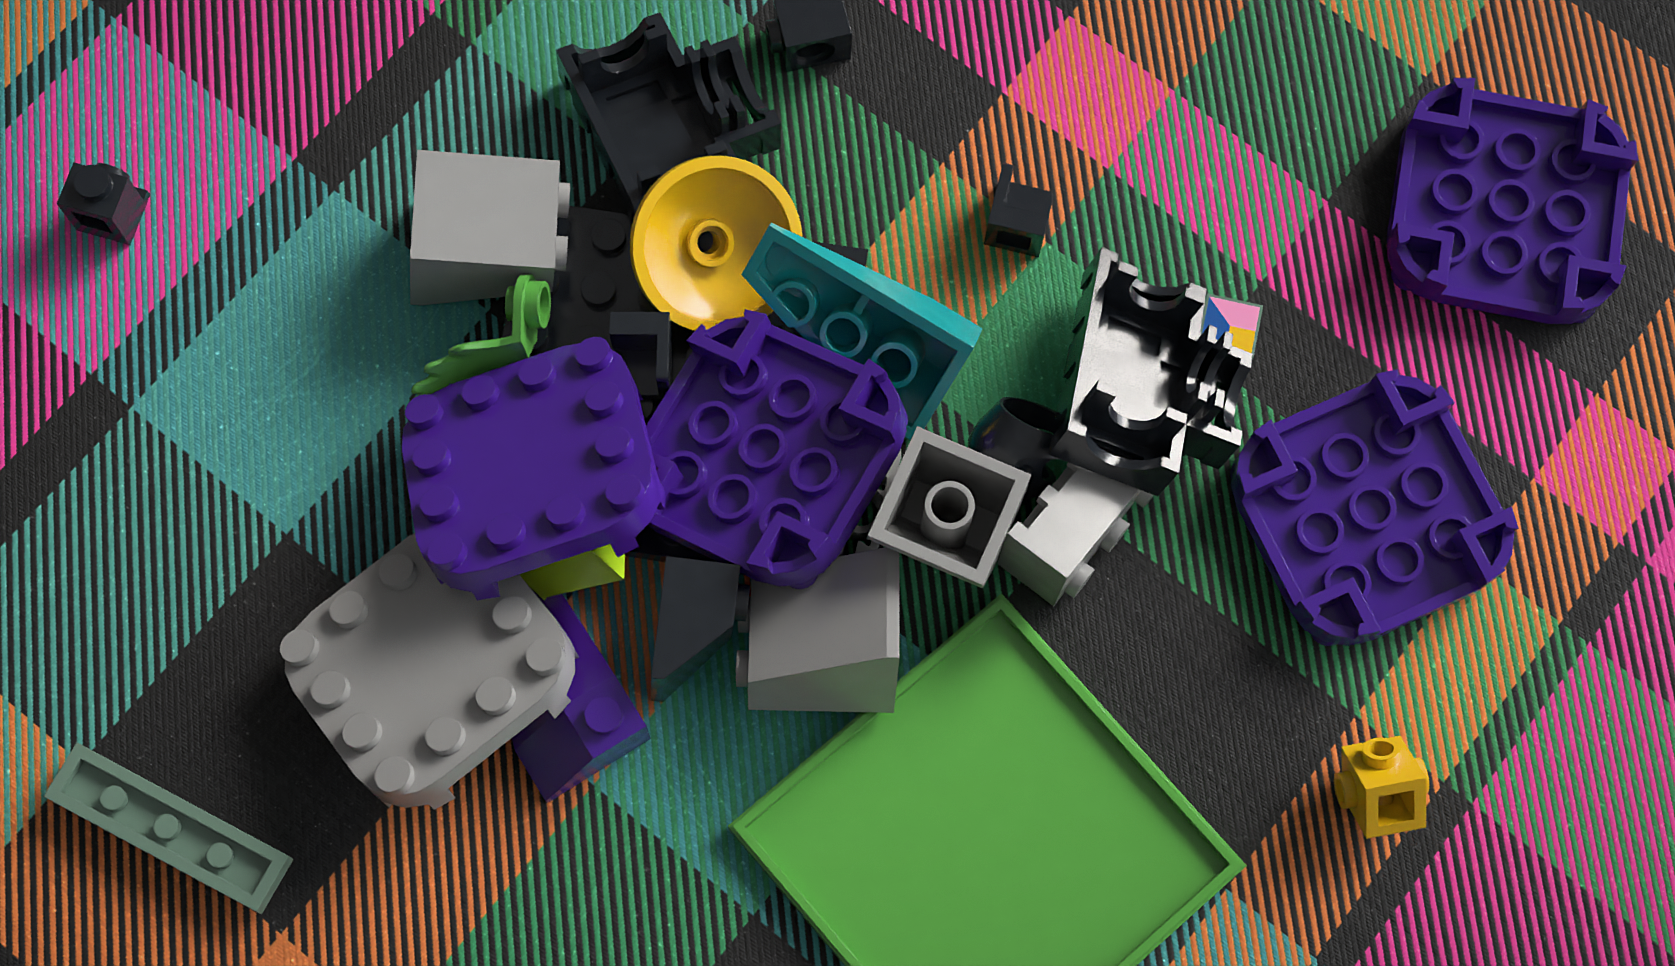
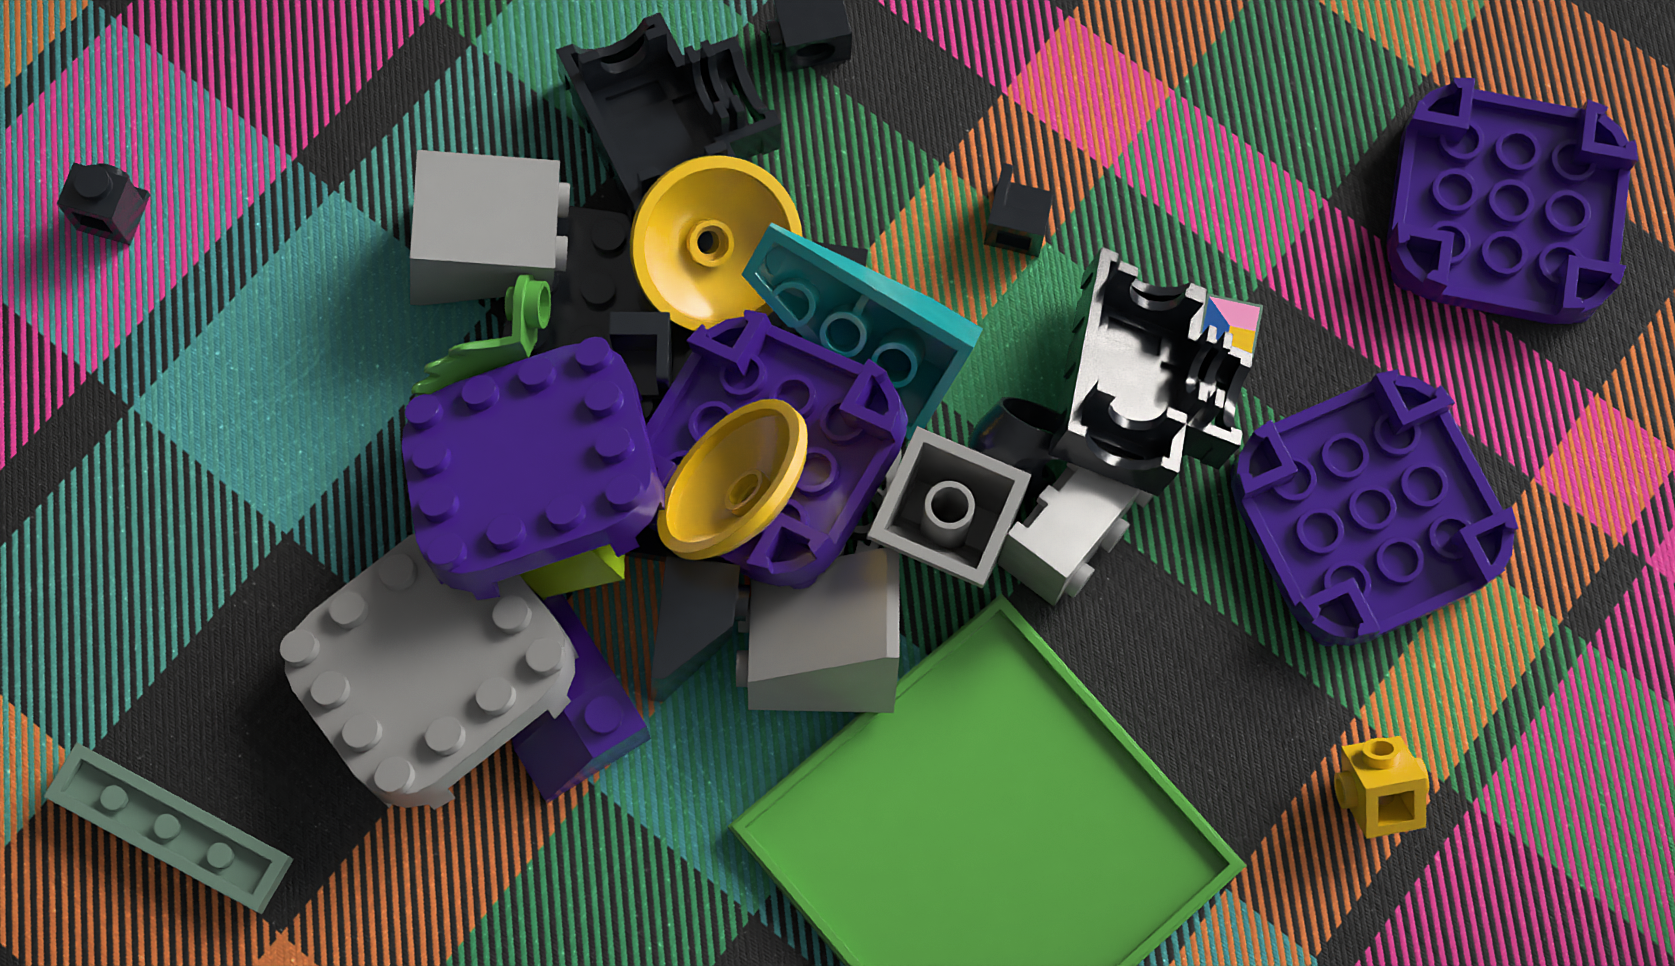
none -> yellow dish [657,399,807,560]

